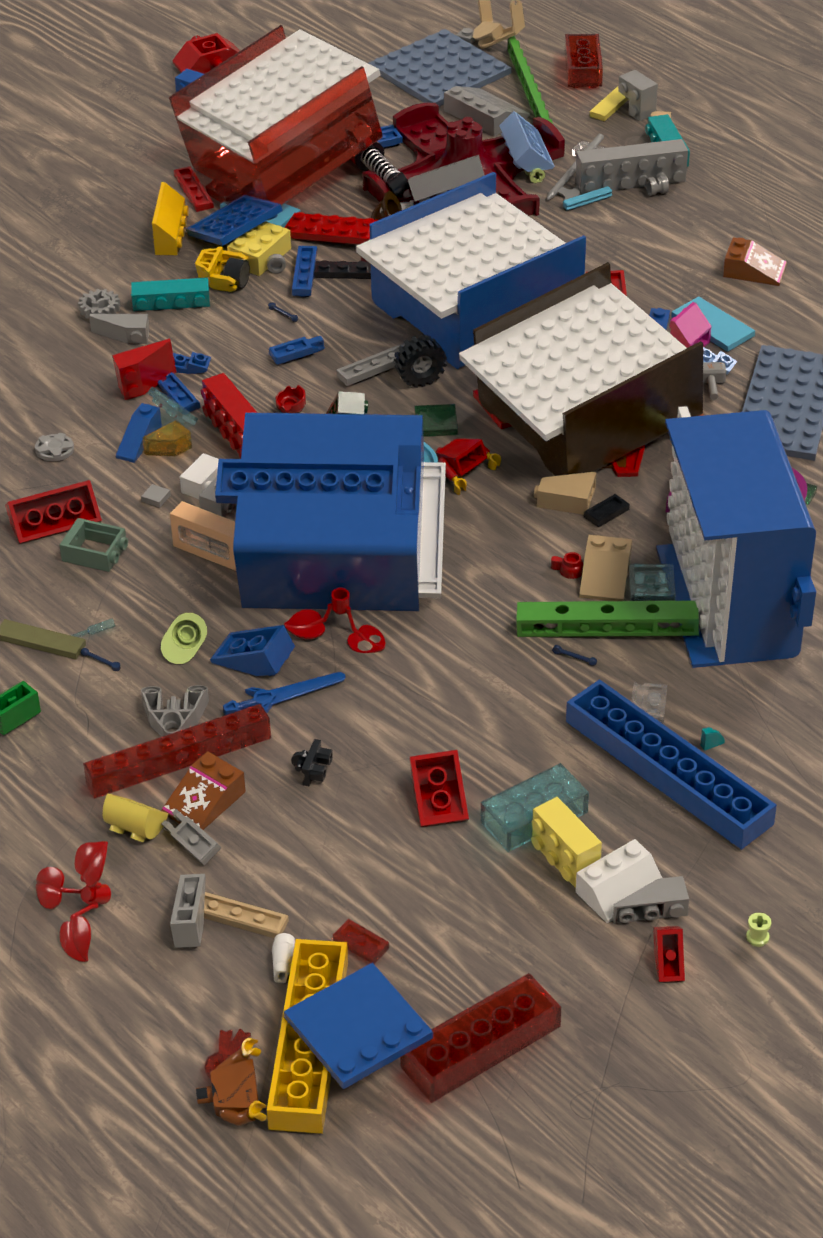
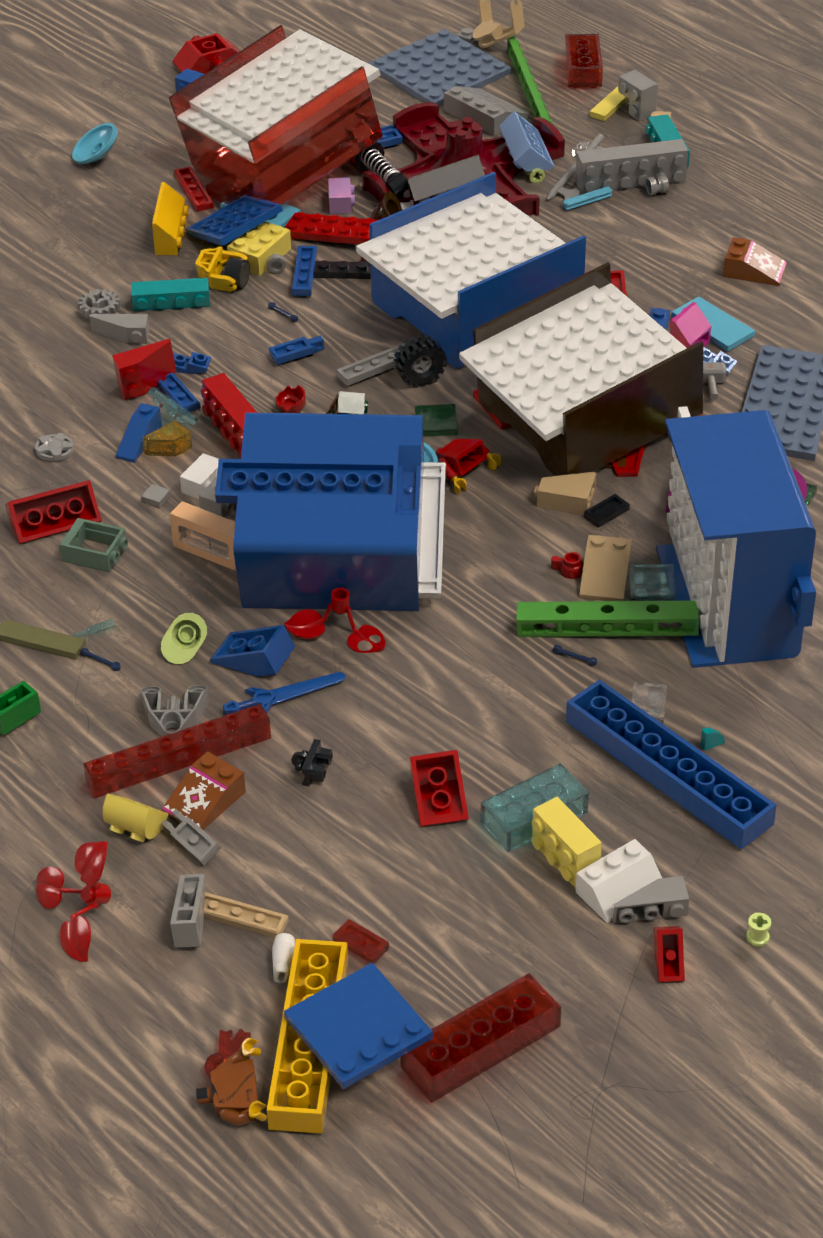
none -> medium azure dish [72,123,118,164]
none -> lavender brick [328,178,355,214]

